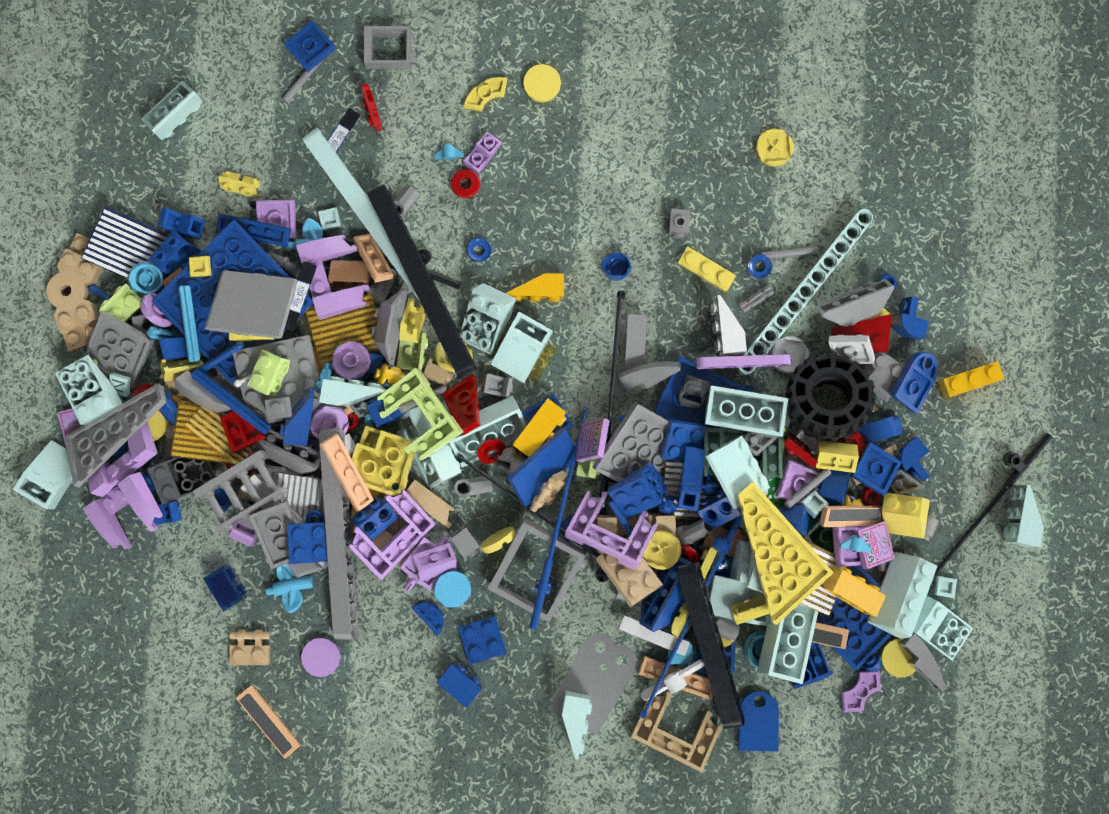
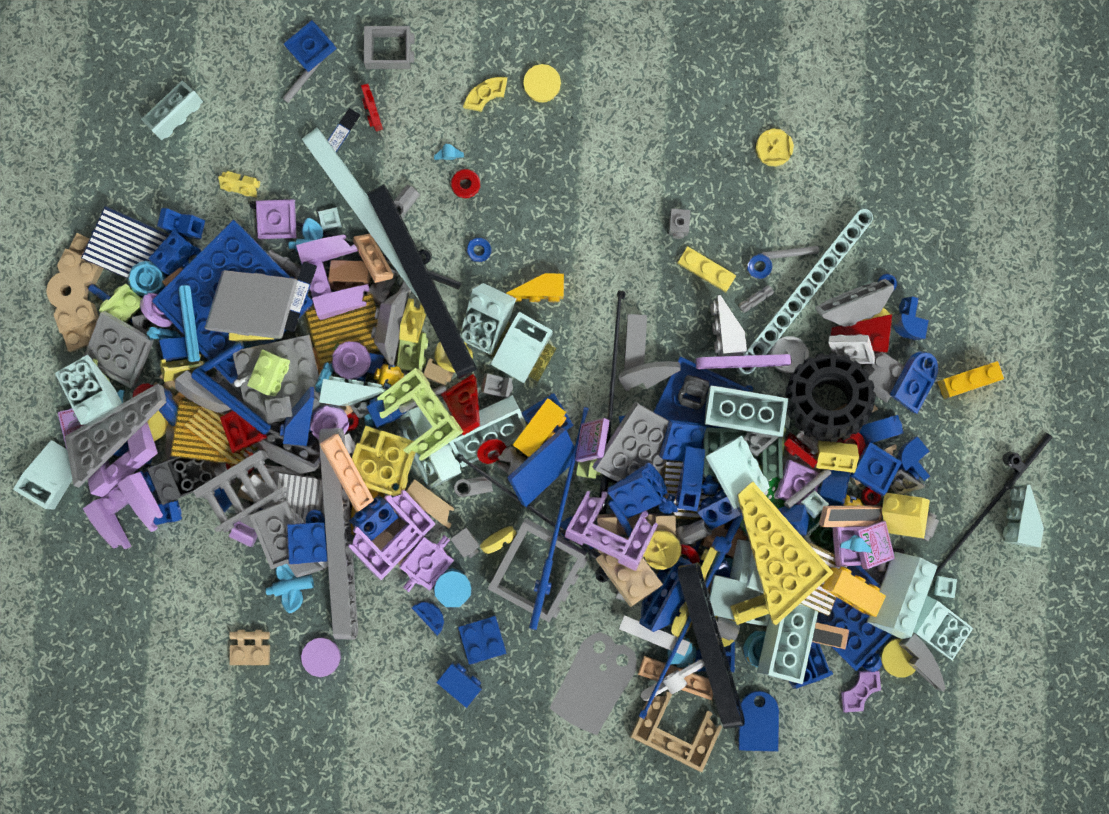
light aqua tile [109,372,131,397] -> none
light yellow tile [189,256,211,277] -> none
clear blue brick [203,565,247,612] -> none
blue tile [216,213,291,247] -> none
tile [236,685,301,759] -> none
lavender panel [413,543,456,582] -> none
lavender slope [463,131,502,175] -> none
tan plate [530,471,568,512] -> none
light aqua slope [562,690,592,759] -> none
blue hair [601,252,631,281] -> none

